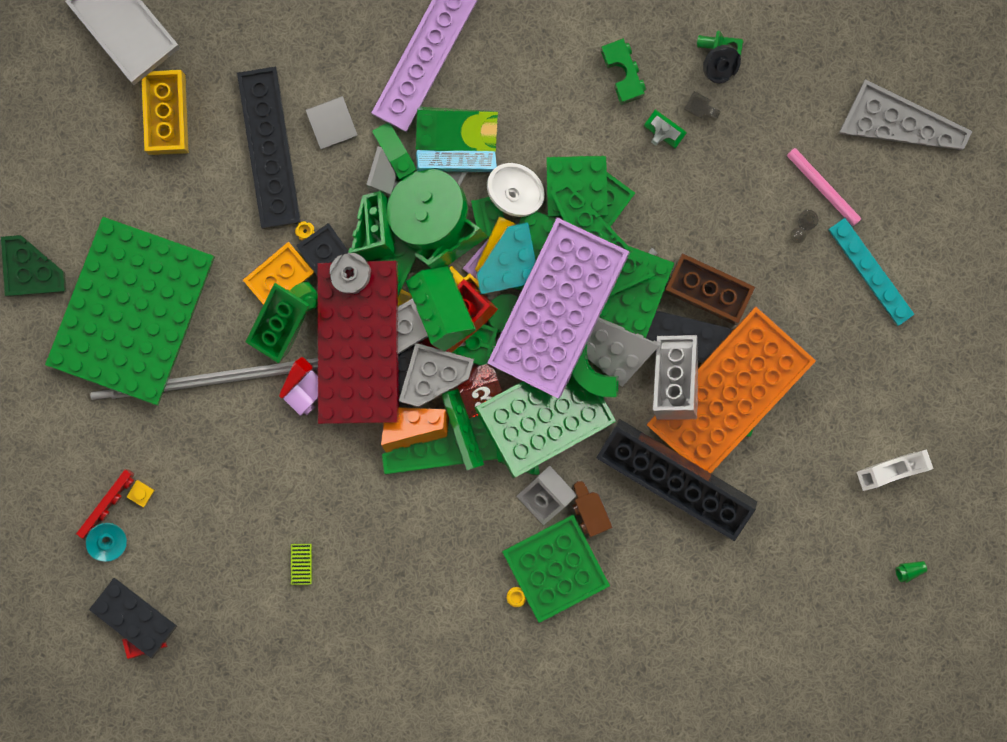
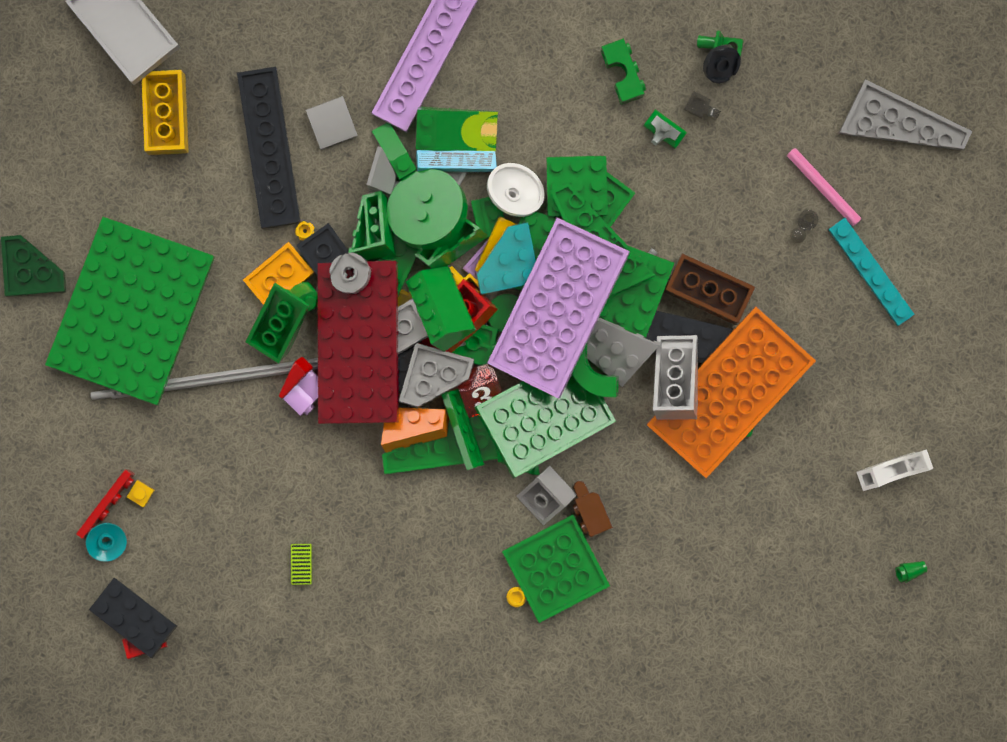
black brick [596,419,757,541] -> none

